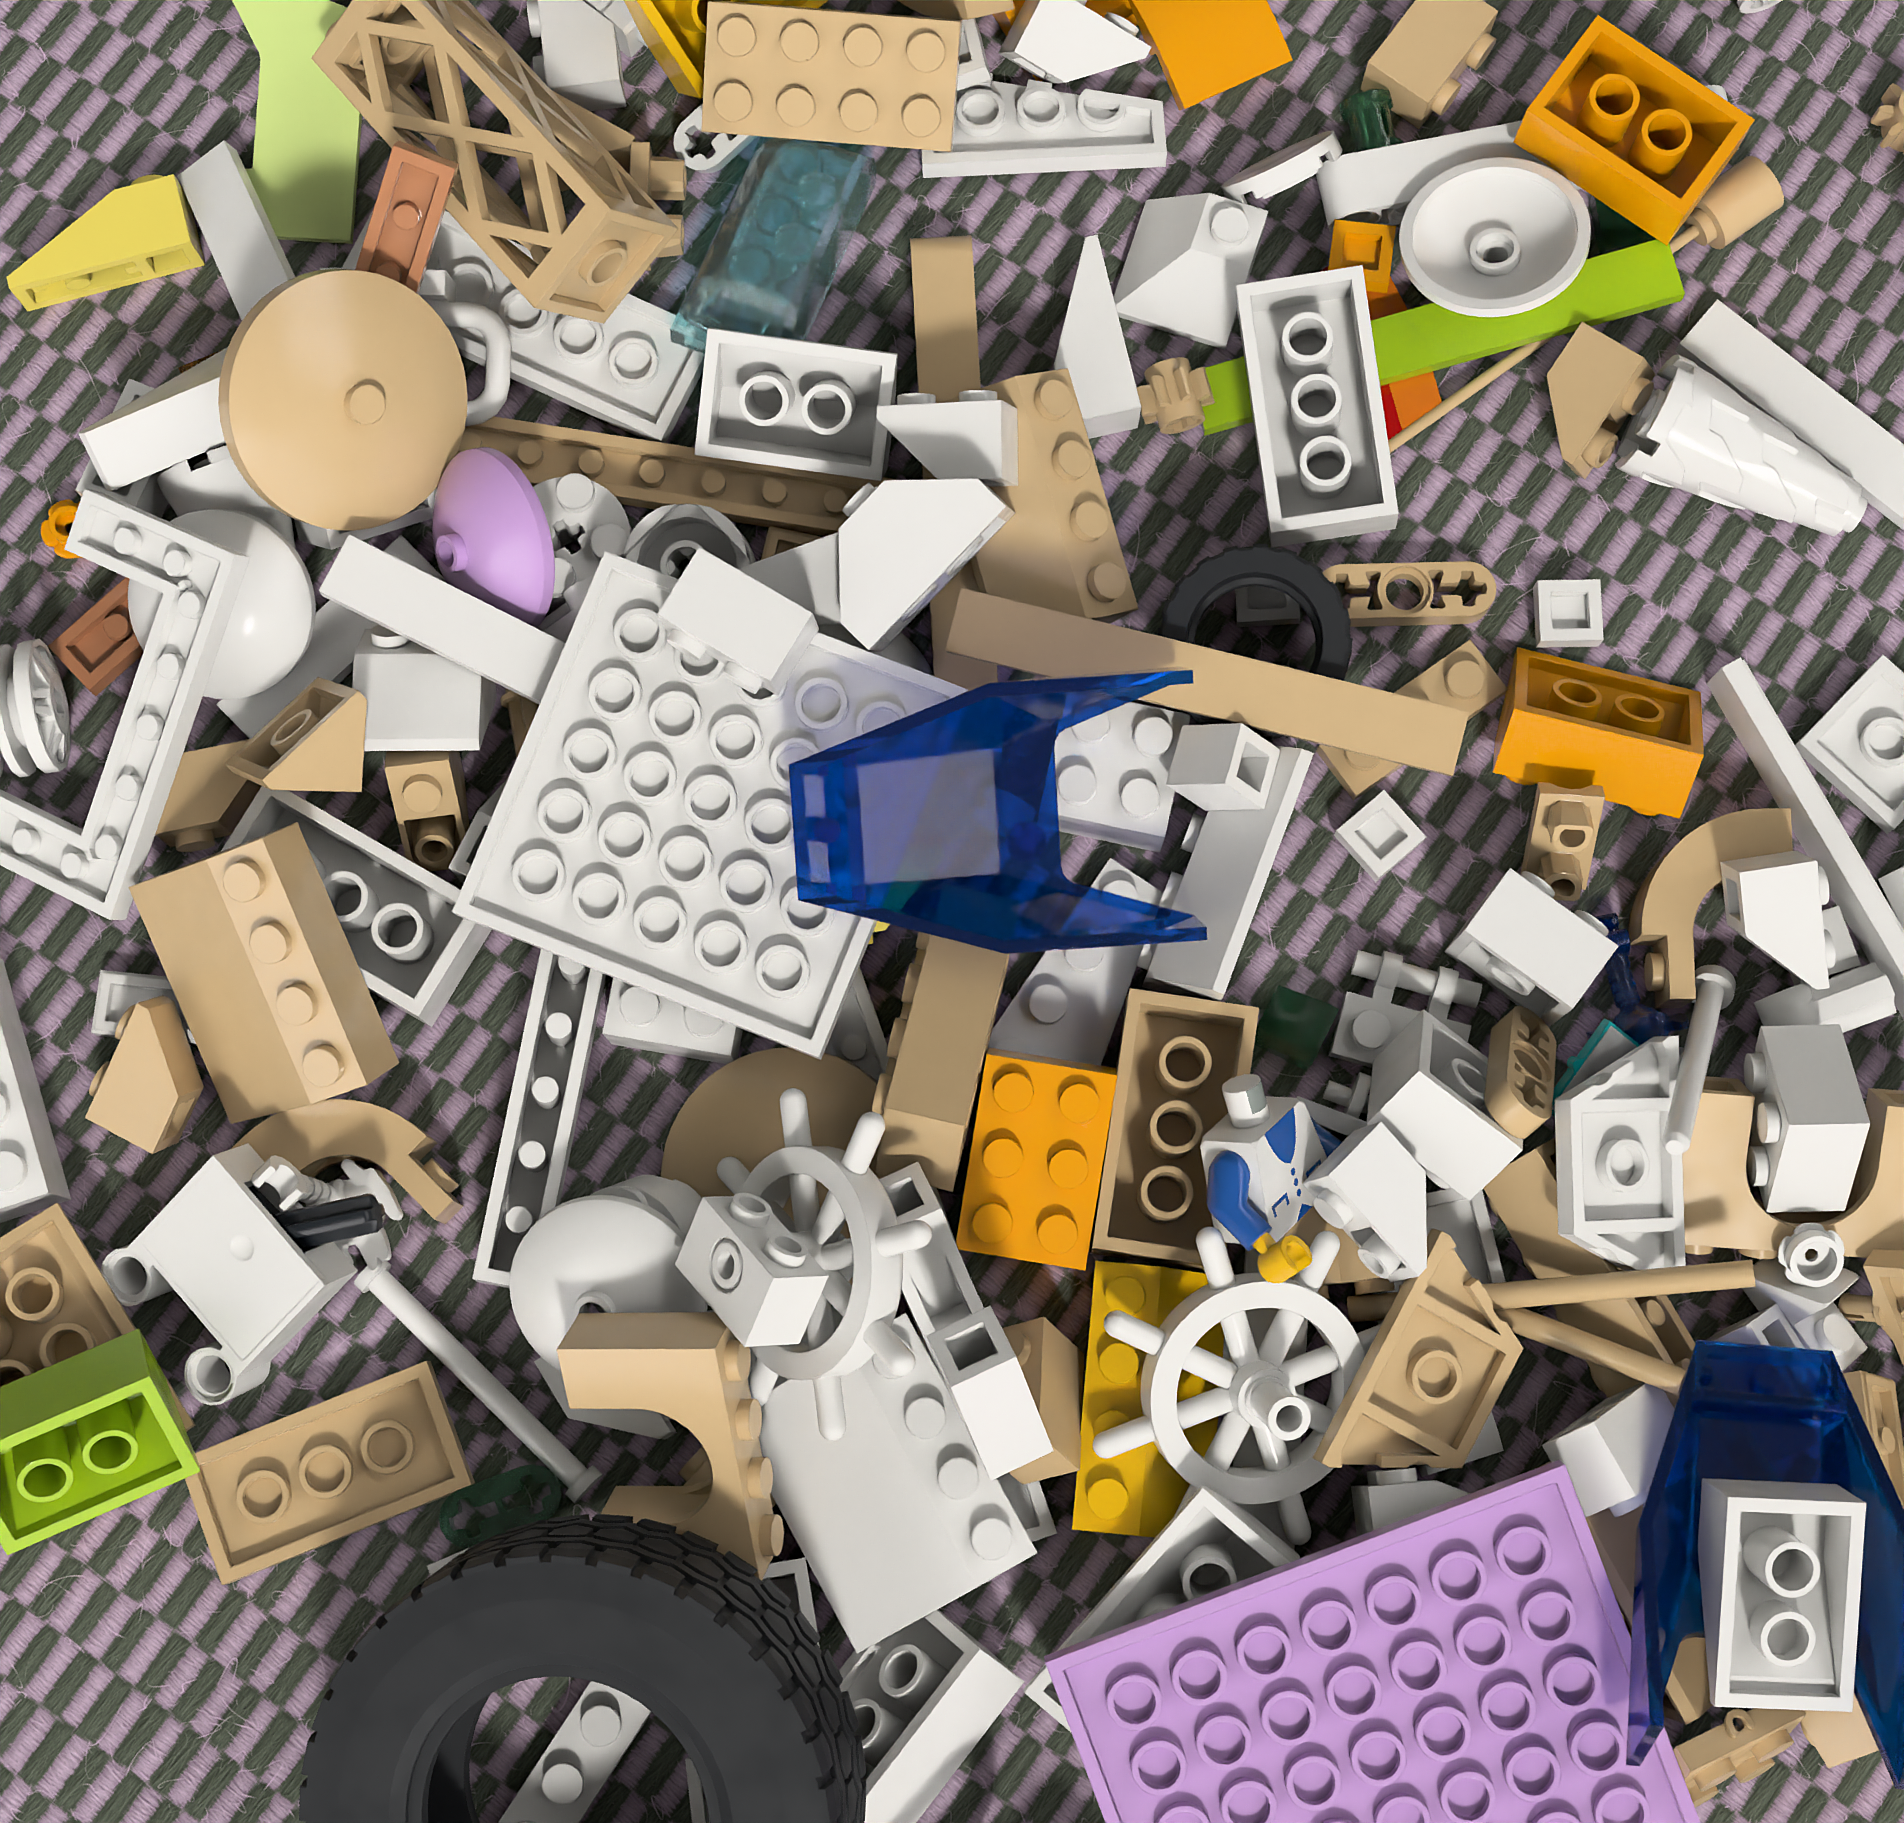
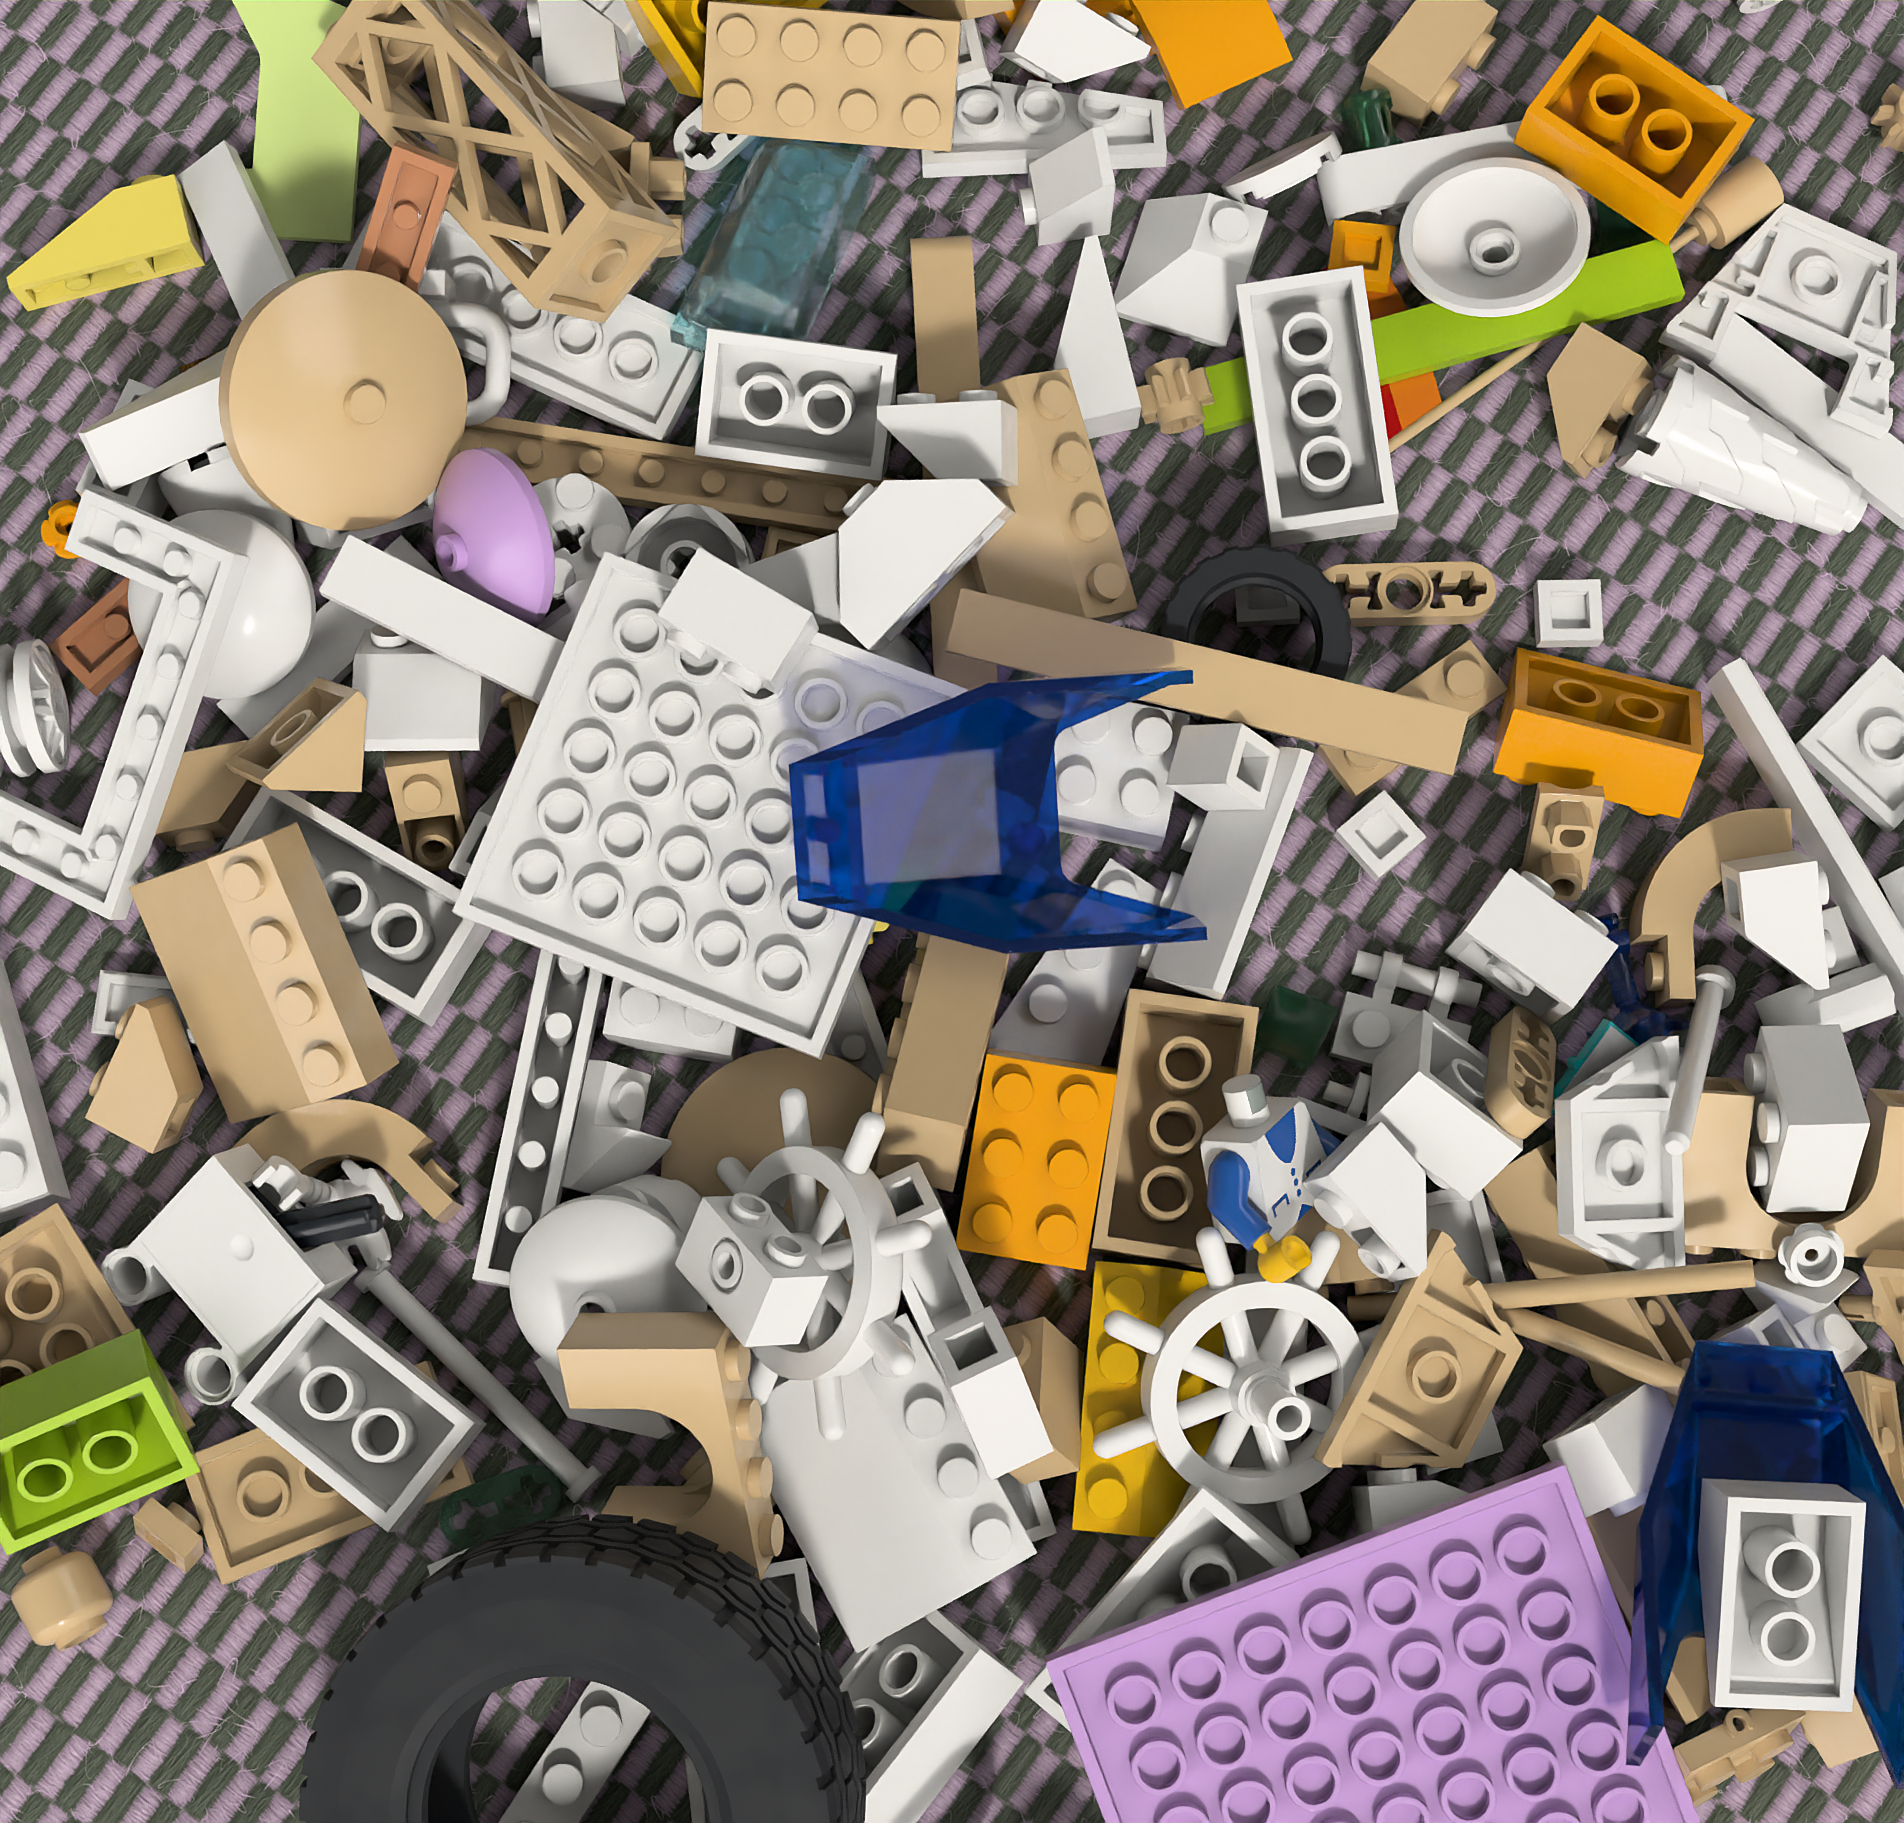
none -> tan head [11,1546,113,1652]
none -> tan plate [133,1497,204,1574]
none -> white brick [231,1297,486,1532]
none -> white slope [562,1060,672,1194]
none -> white slope [1018,126,1116,246]
none -> white wing [1658,203,1897,440]

